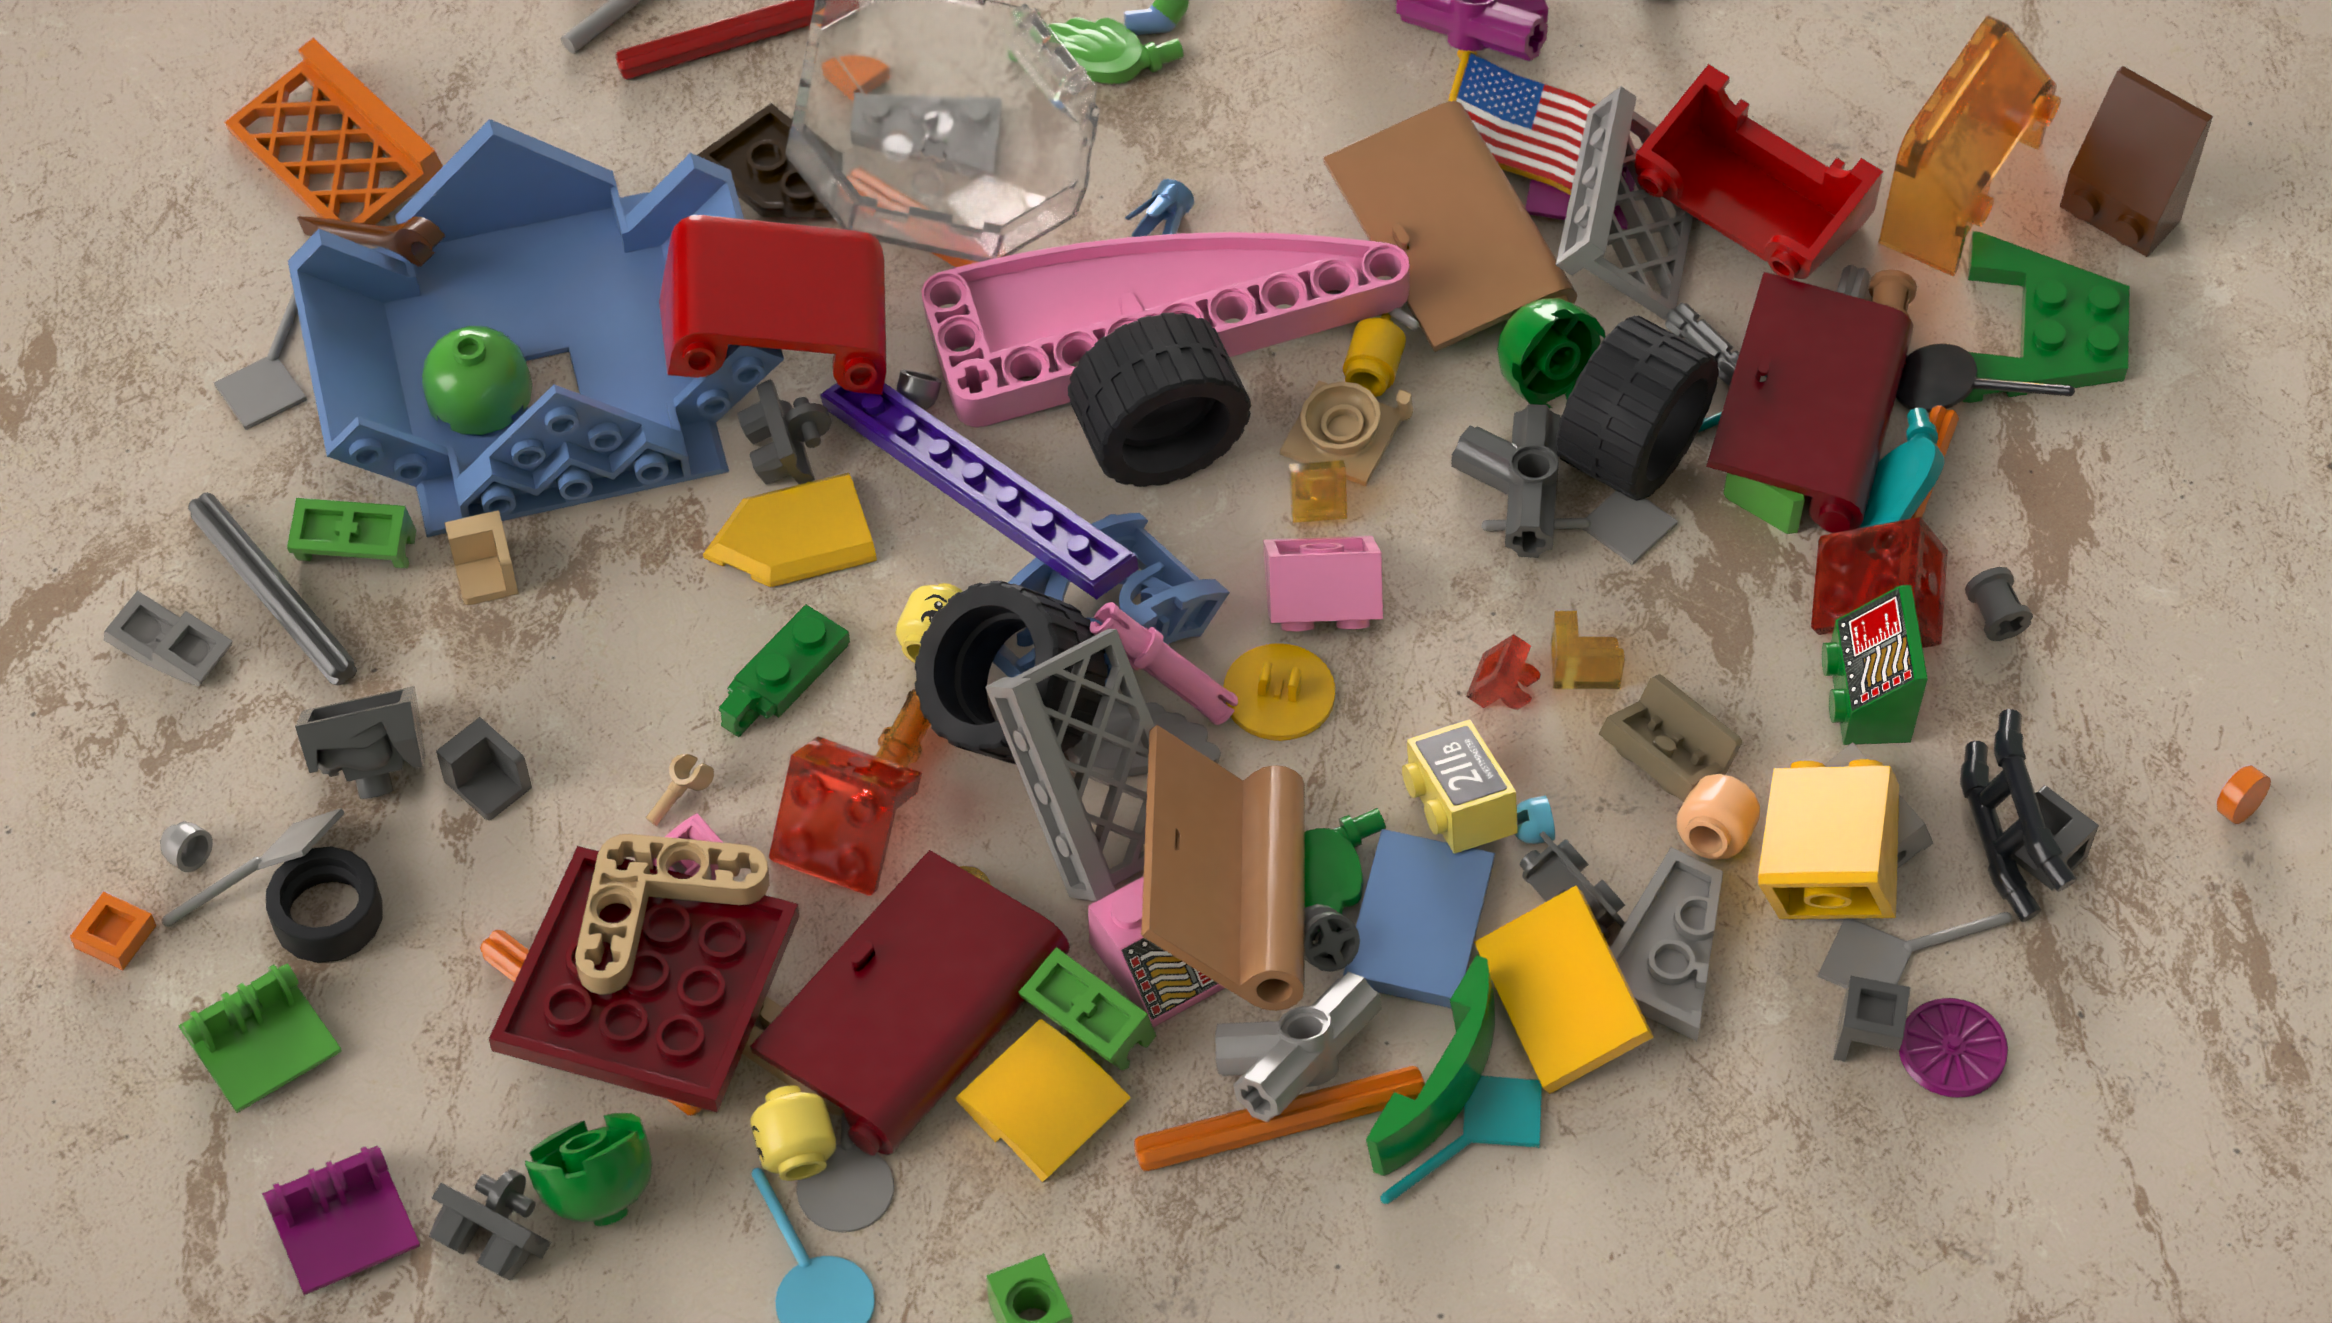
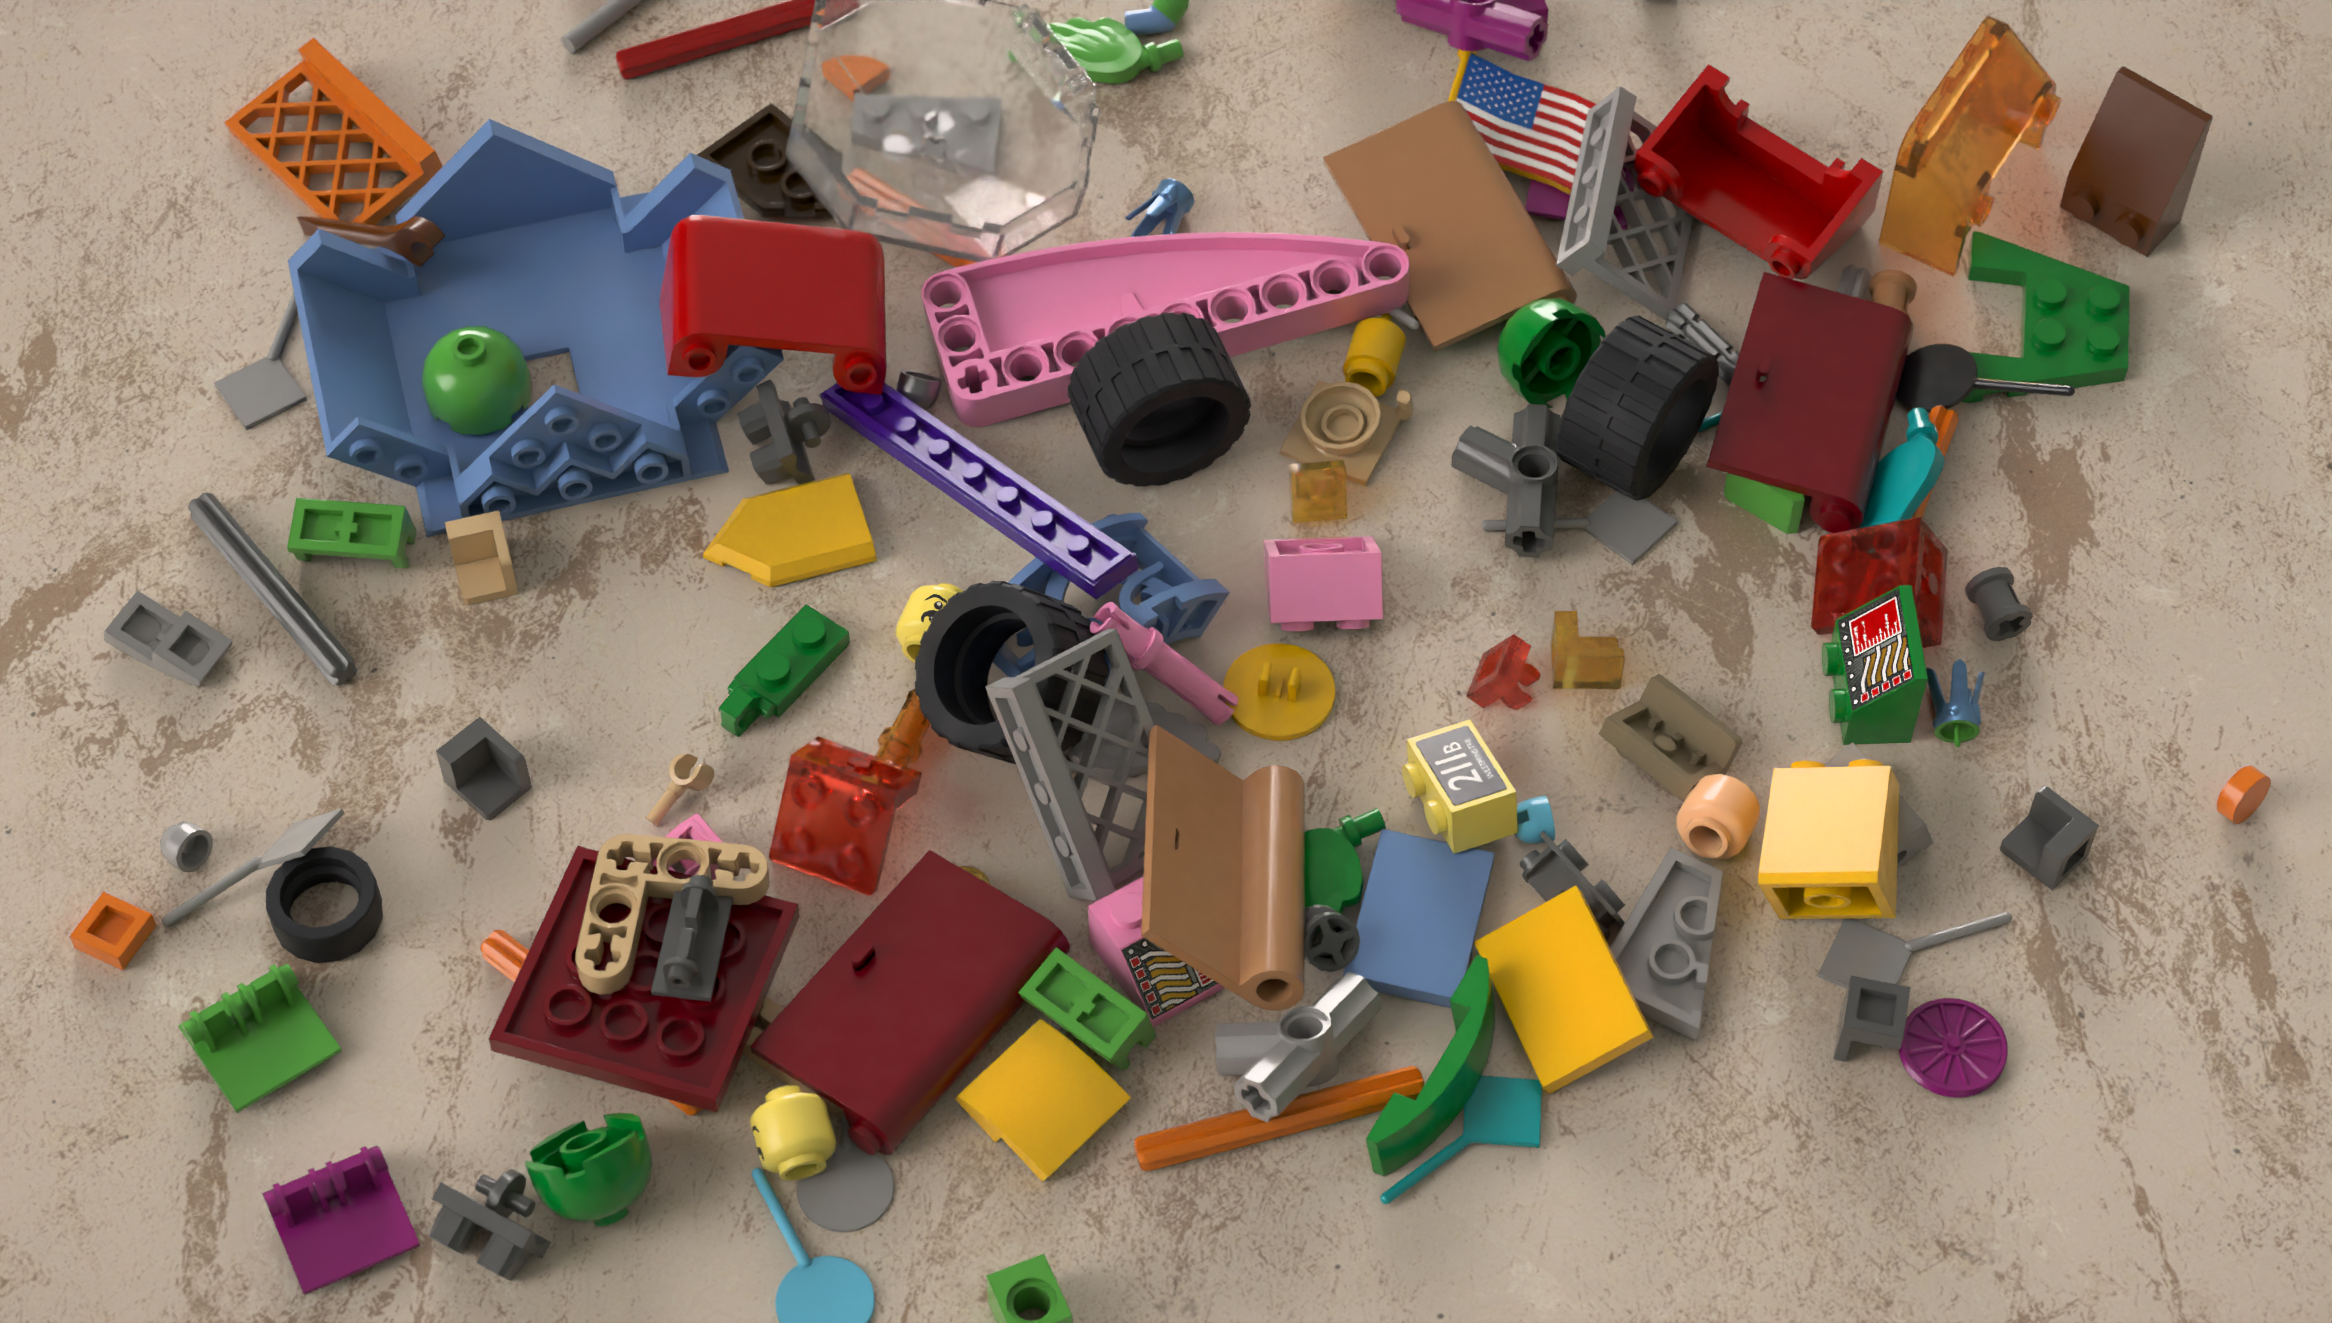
dark grey brick [295,686,425,799] -> none
black piece [1960,709,2077,922] -> none
none -> dark grey hinge [651,875,733,1002]
none -> flat silver piece [1926,659,1985,747]

